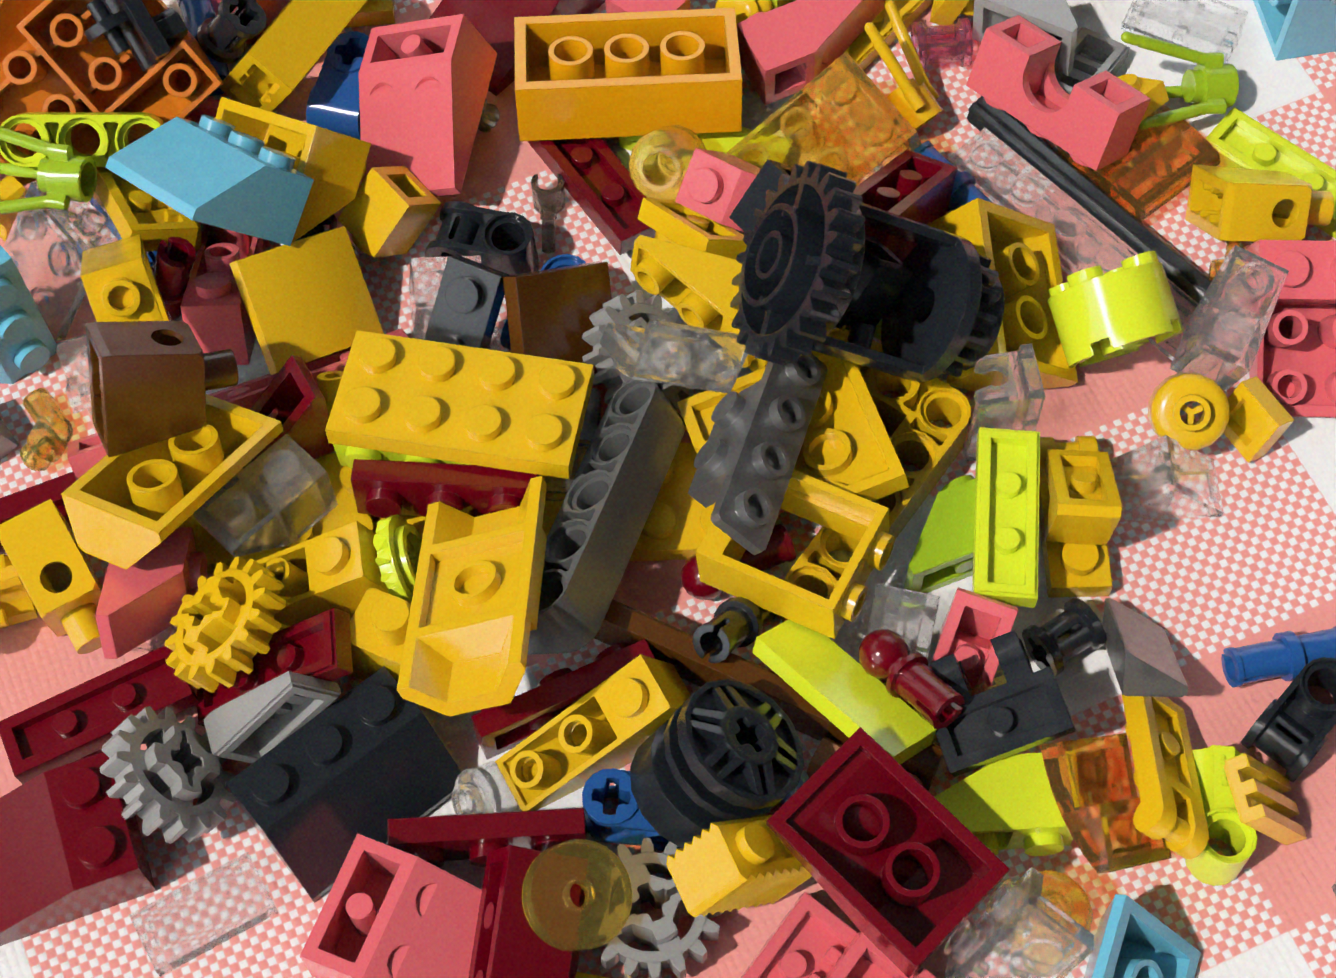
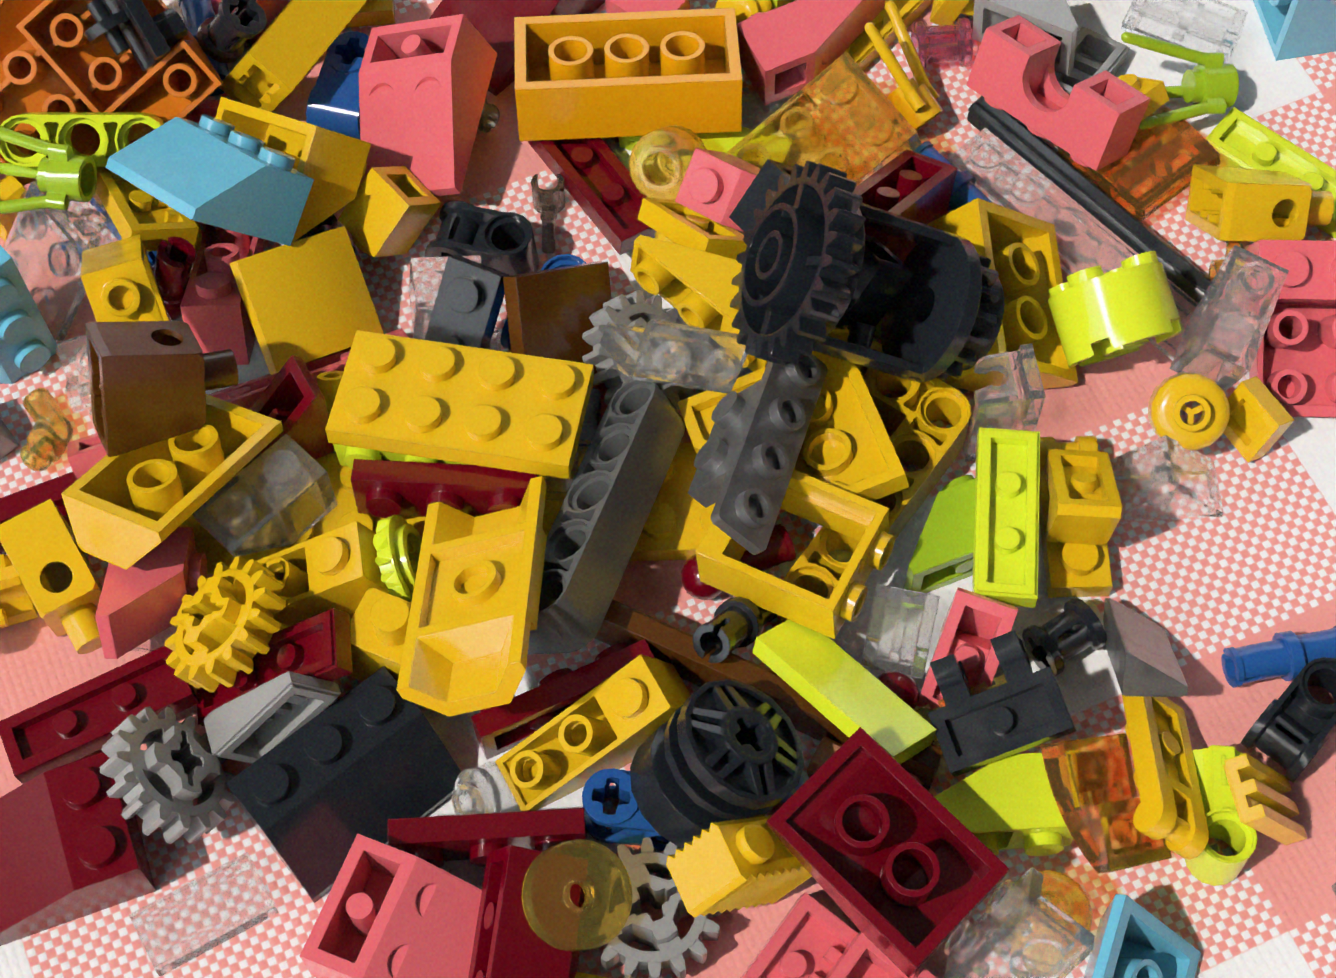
dark red pin [859,629,965,730] -> none

